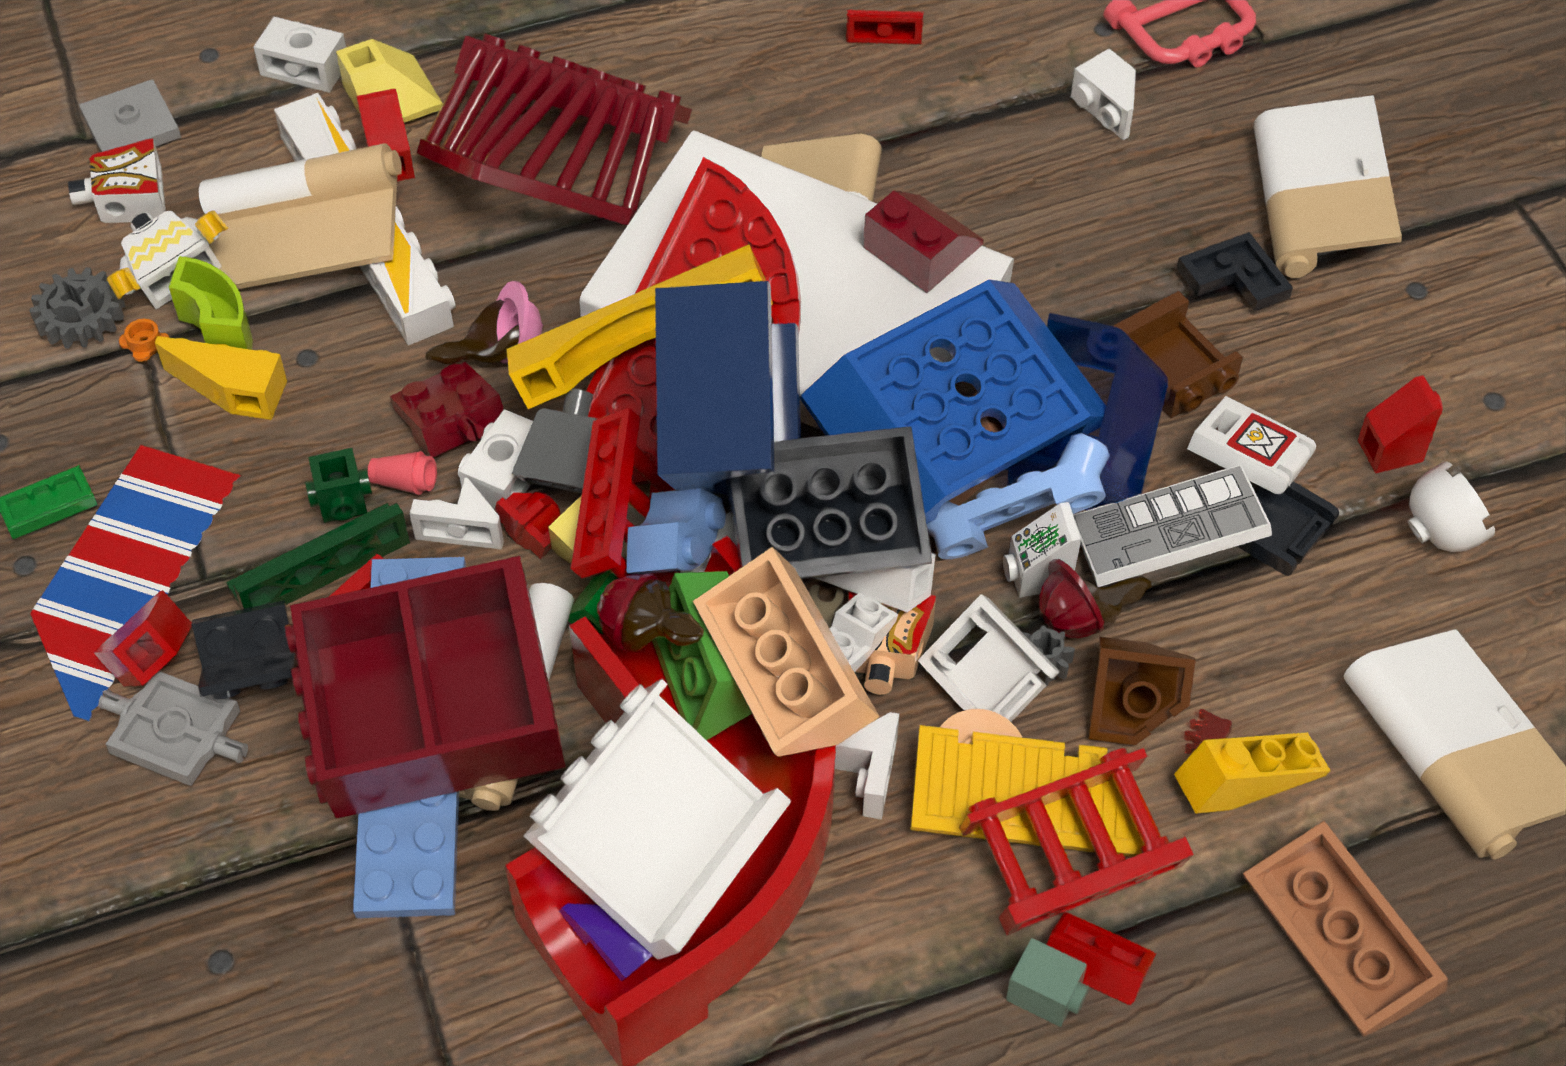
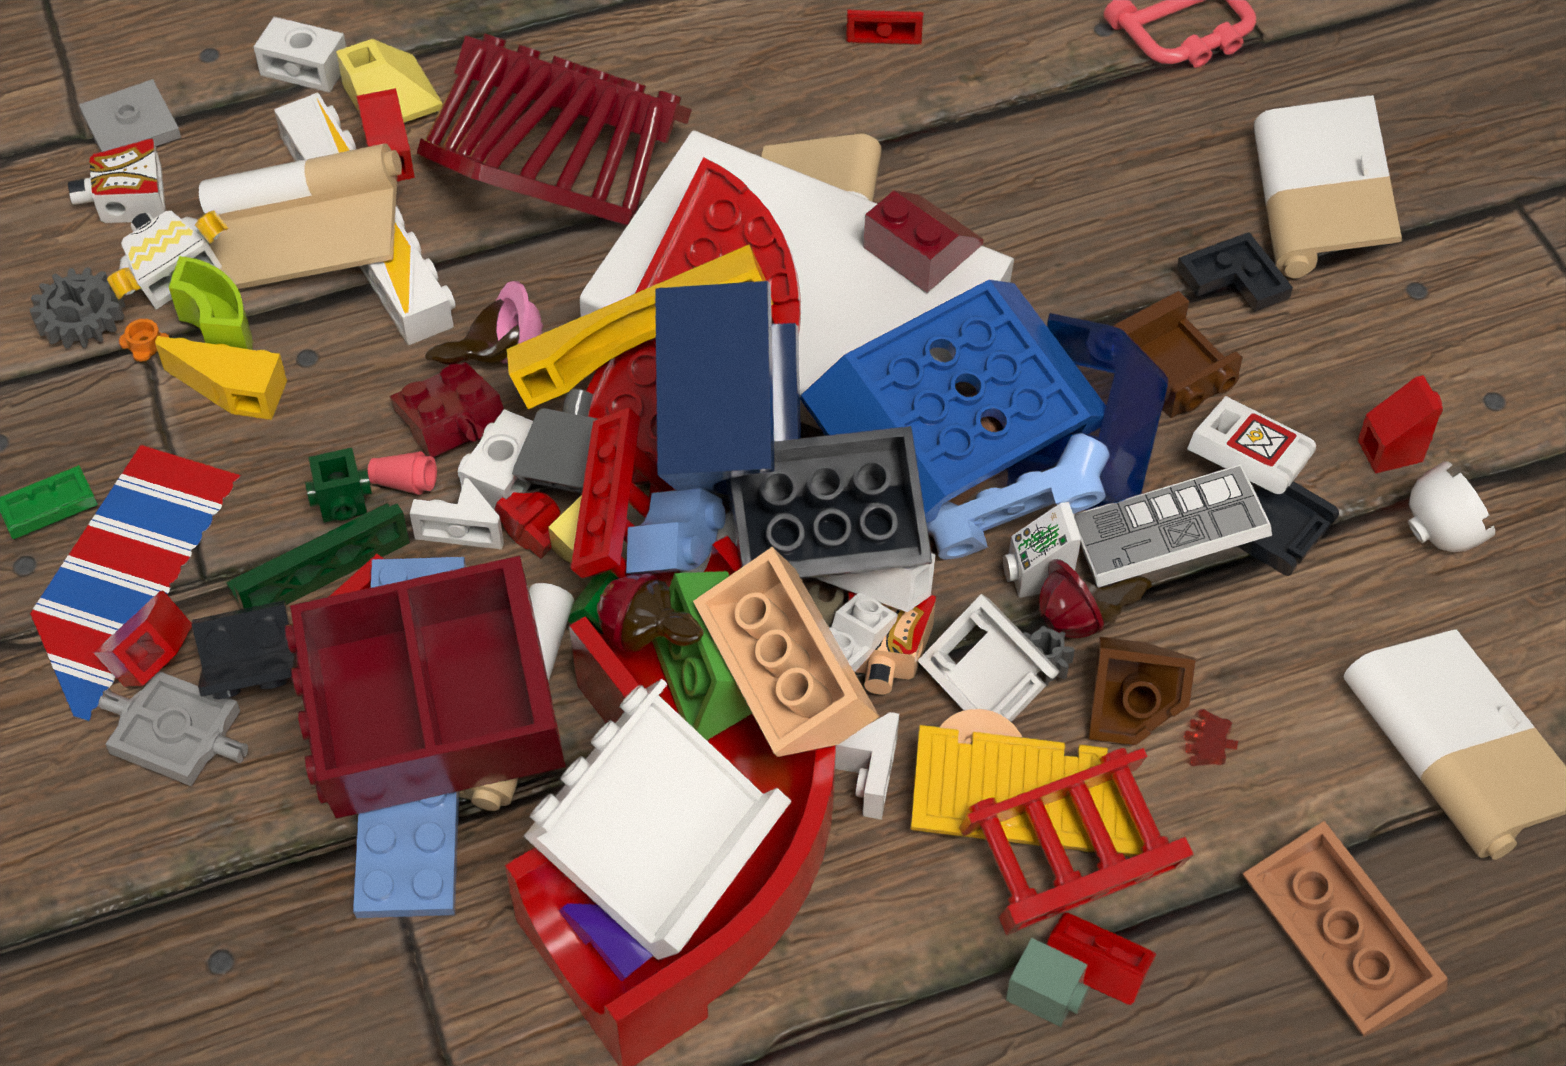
white slope [1071,49,1135,140] -> none
yellow slope [1174,732,1331,814] -> none

